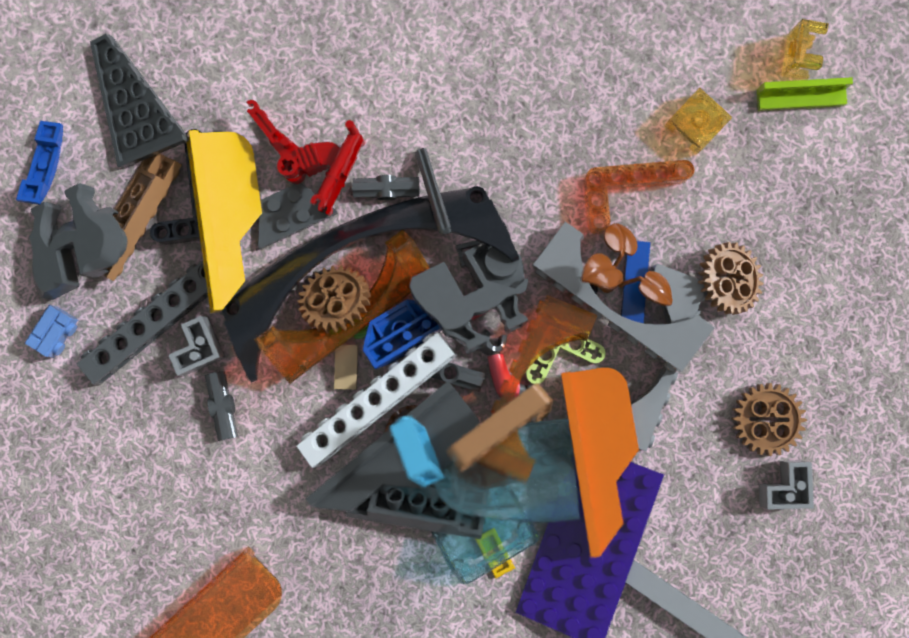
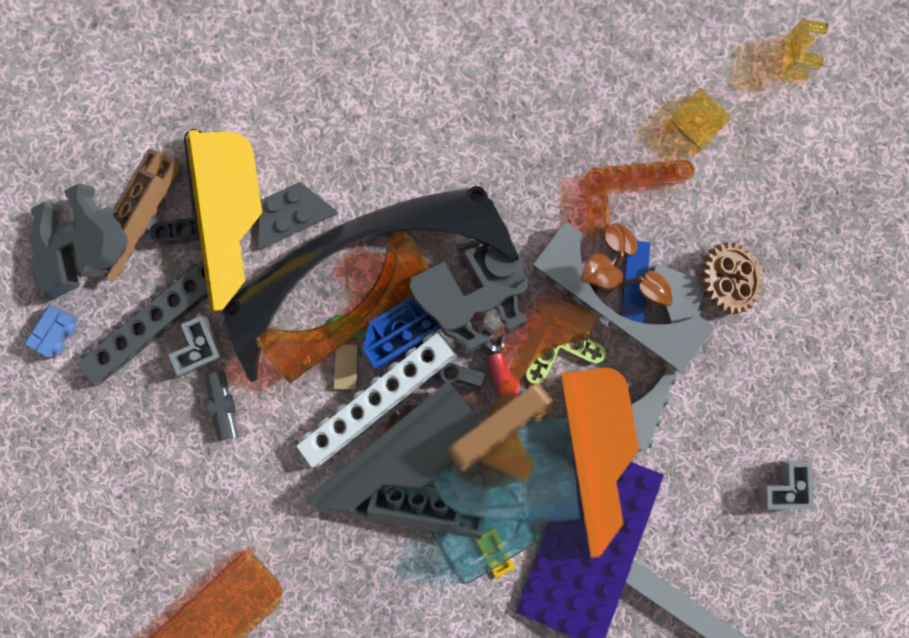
blue slope [16,120,63,205] -> none
dark grey wing [90,34,189,168] -> none
red piece [247,100,365,216] -> none
medium nougat gear [298,265,371,333] -> none
dark grey piece [352,175,420,200] -> none
medium azure window [390,417,445,487] -> none
dark grey axle [415,148,451,235] -> none
medium nougat gear [731,383,807,456] -> none
lime fence [756,77,853,111] -> none

